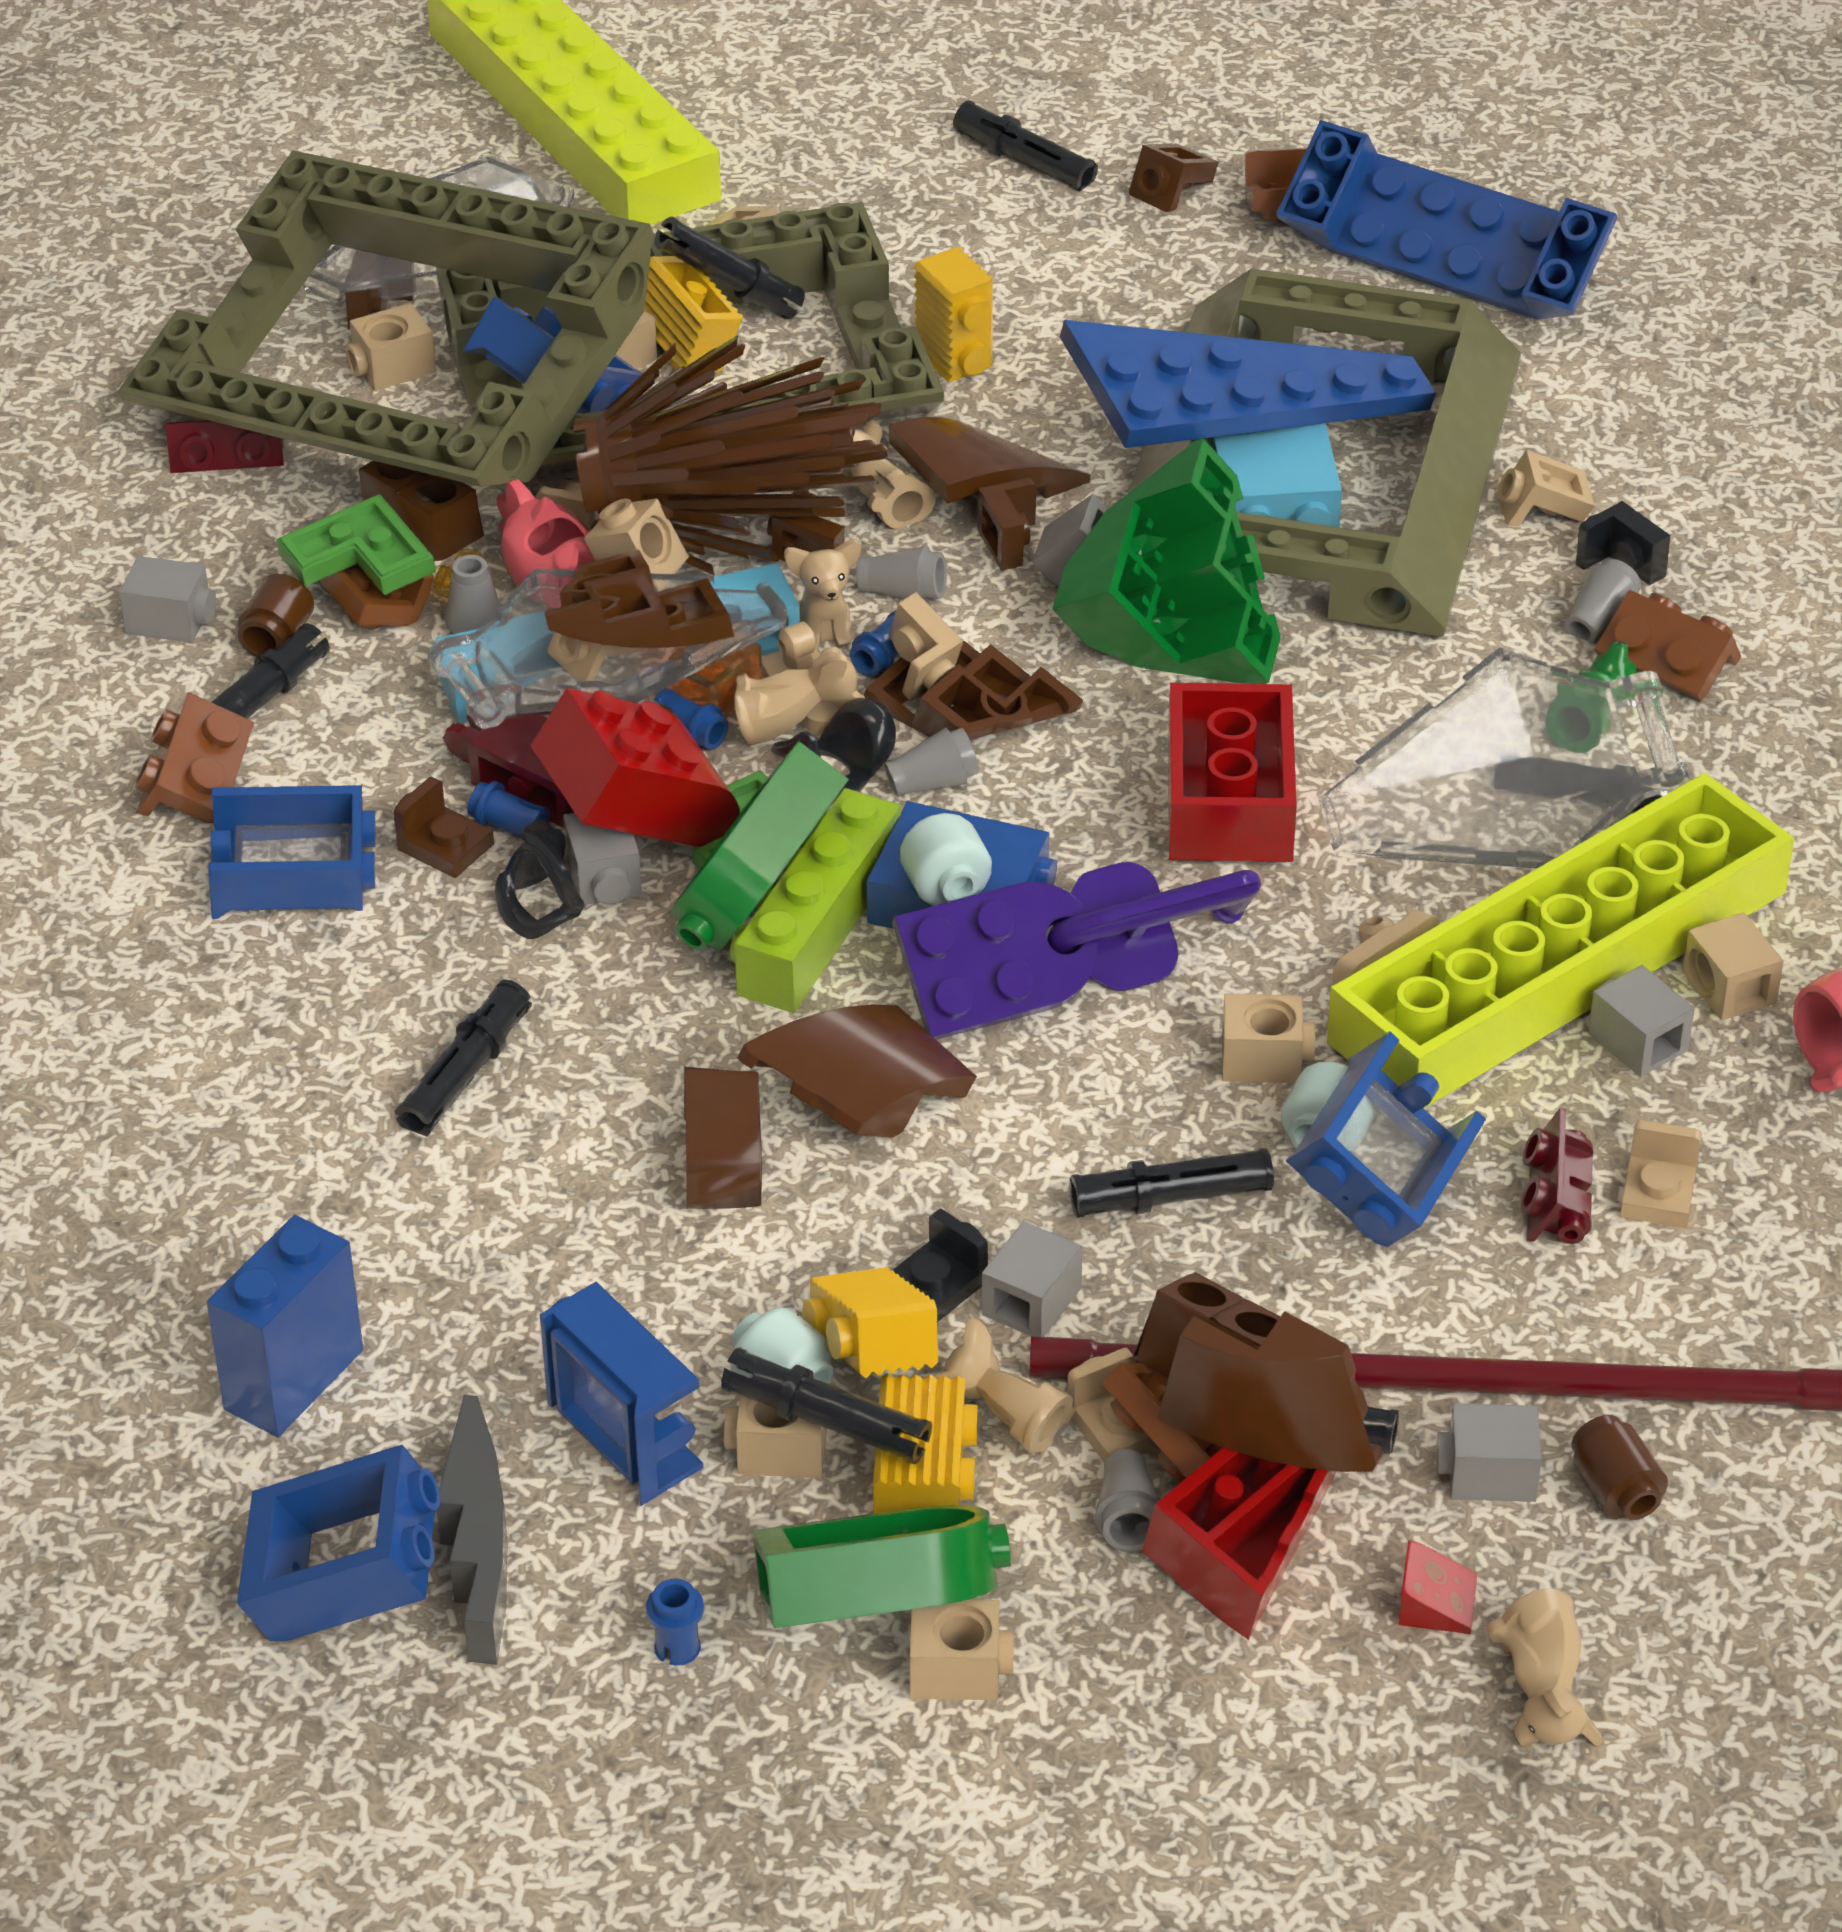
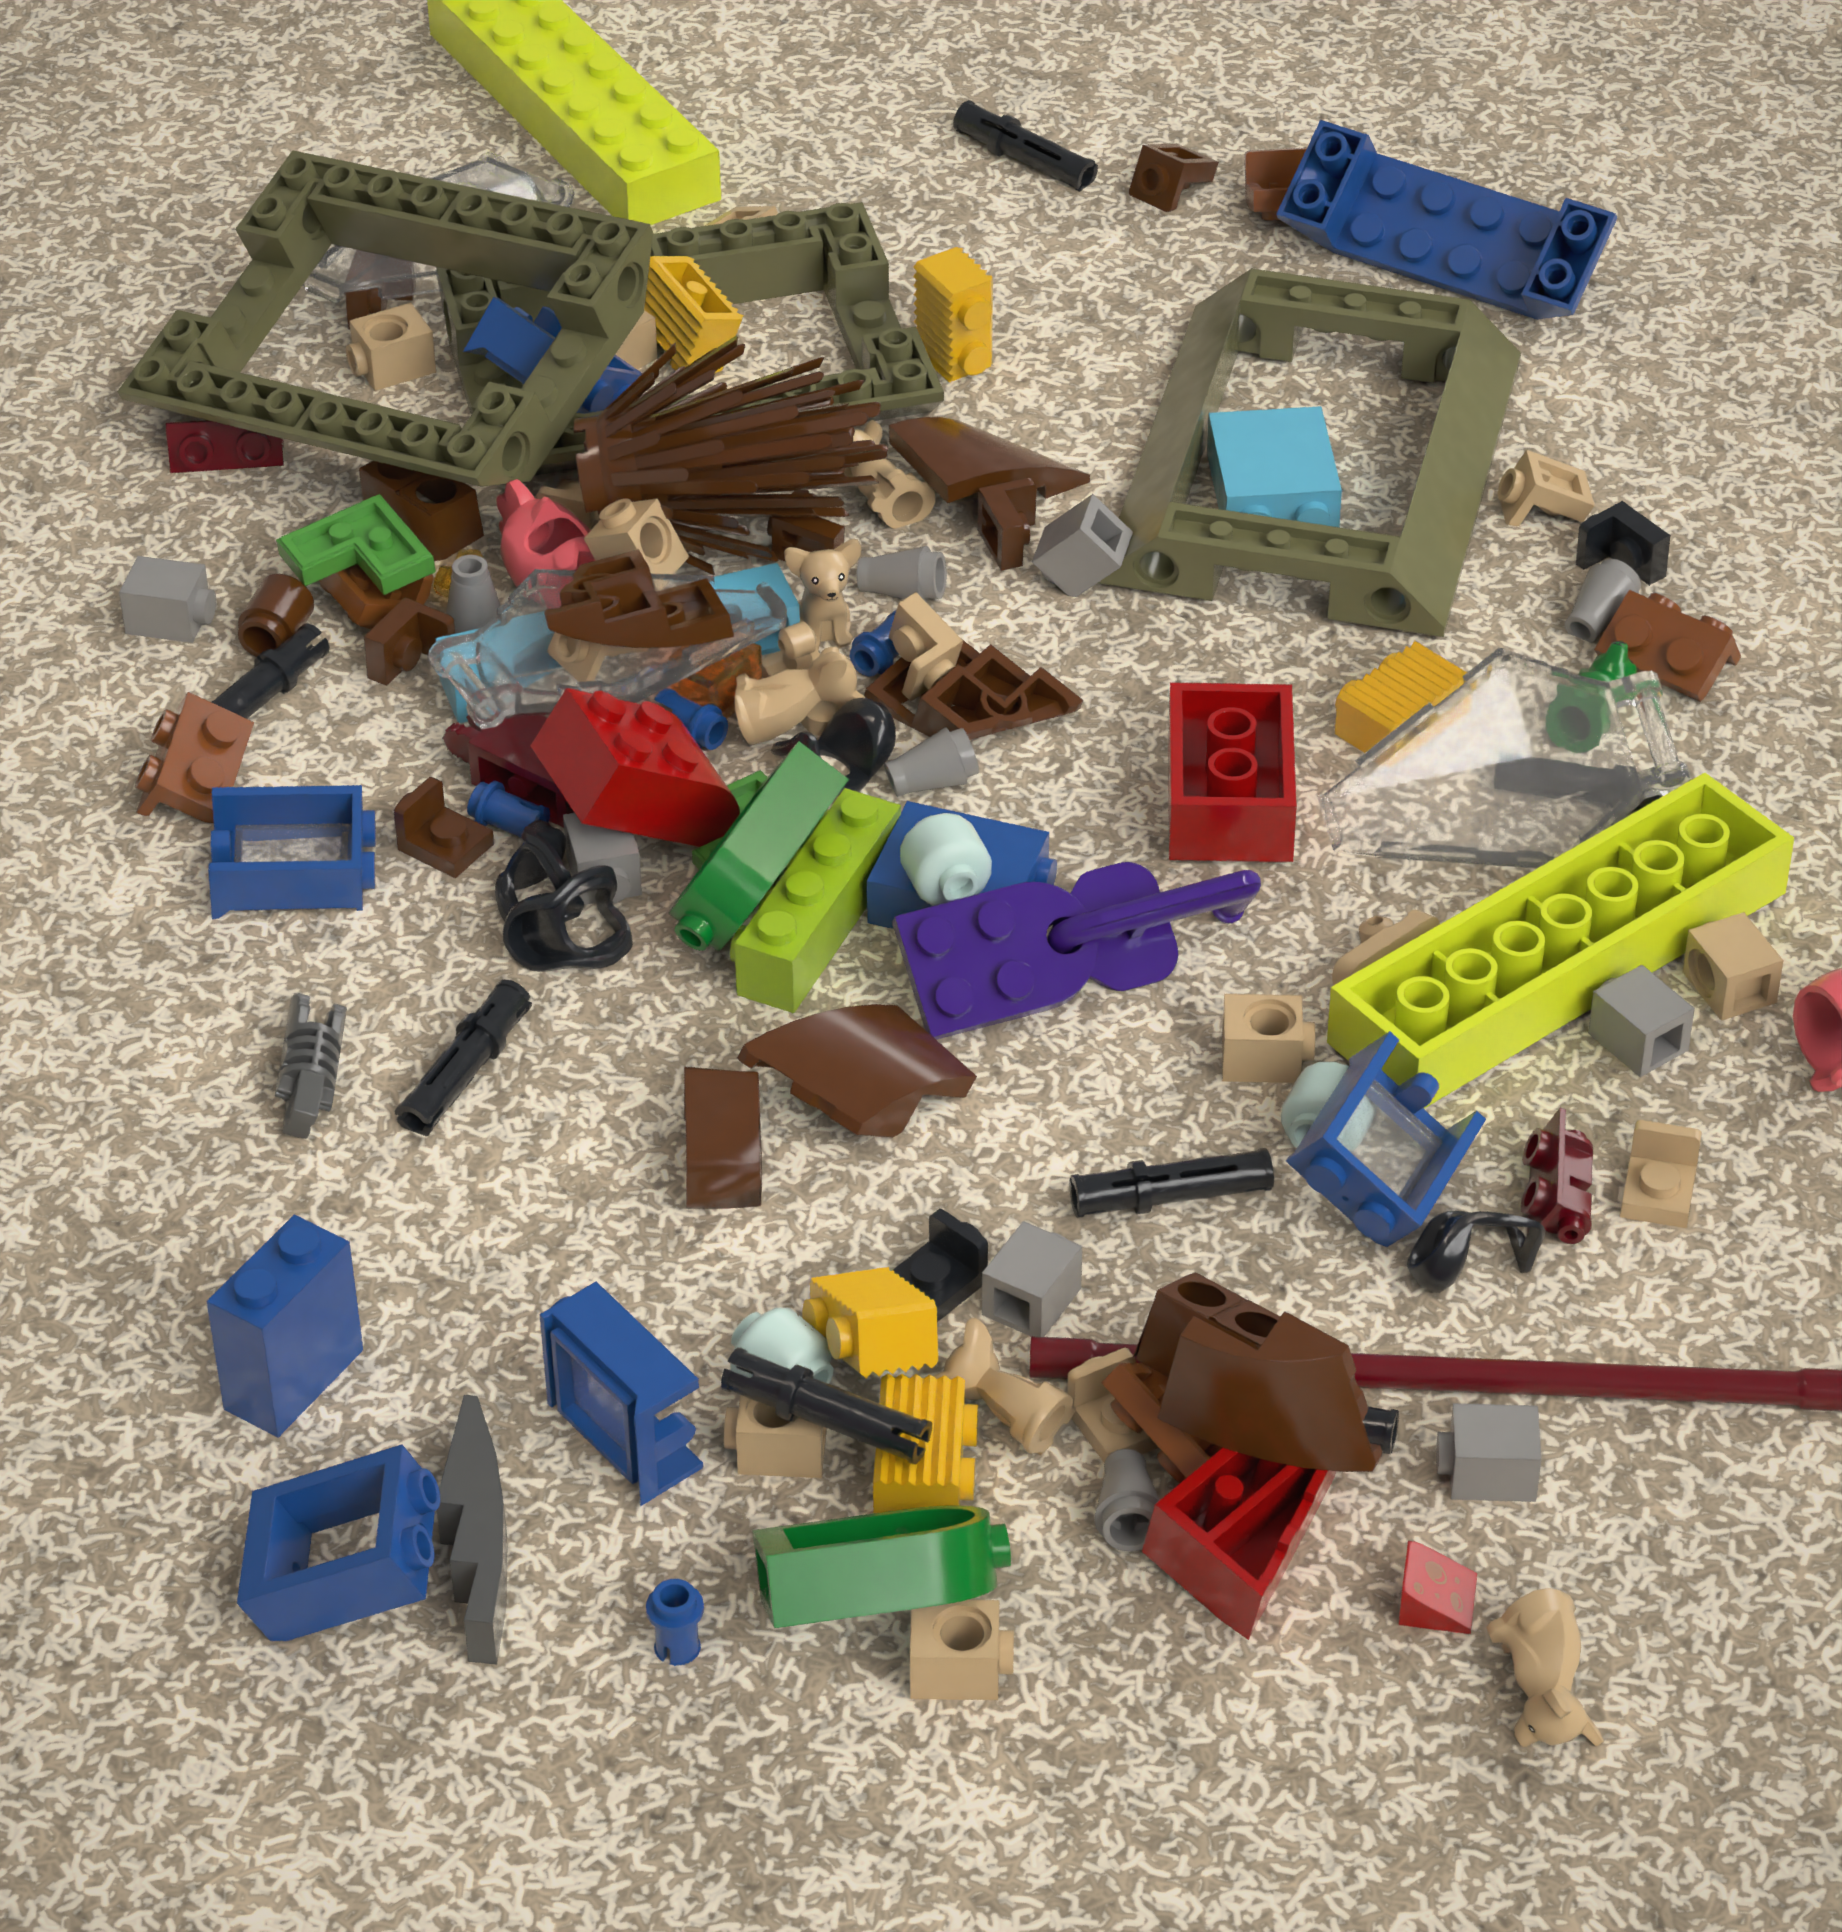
black pin [654,216,805,319] -> none
green brick [1052,438,1281,684] -> none
blue wing [1060,320,1436,448] -> none
reddish brown brick [1571,1415,1668,1520] -> none
none -> dark grey hinge [275,993,347,1139]
none -> reddish brown bracket [364,597,455,686]
none -> black piece [503,865,633,972]
none -> yellow brick [1335,640,1472,768]
none -> black piece [1407,1210,1546,1293]

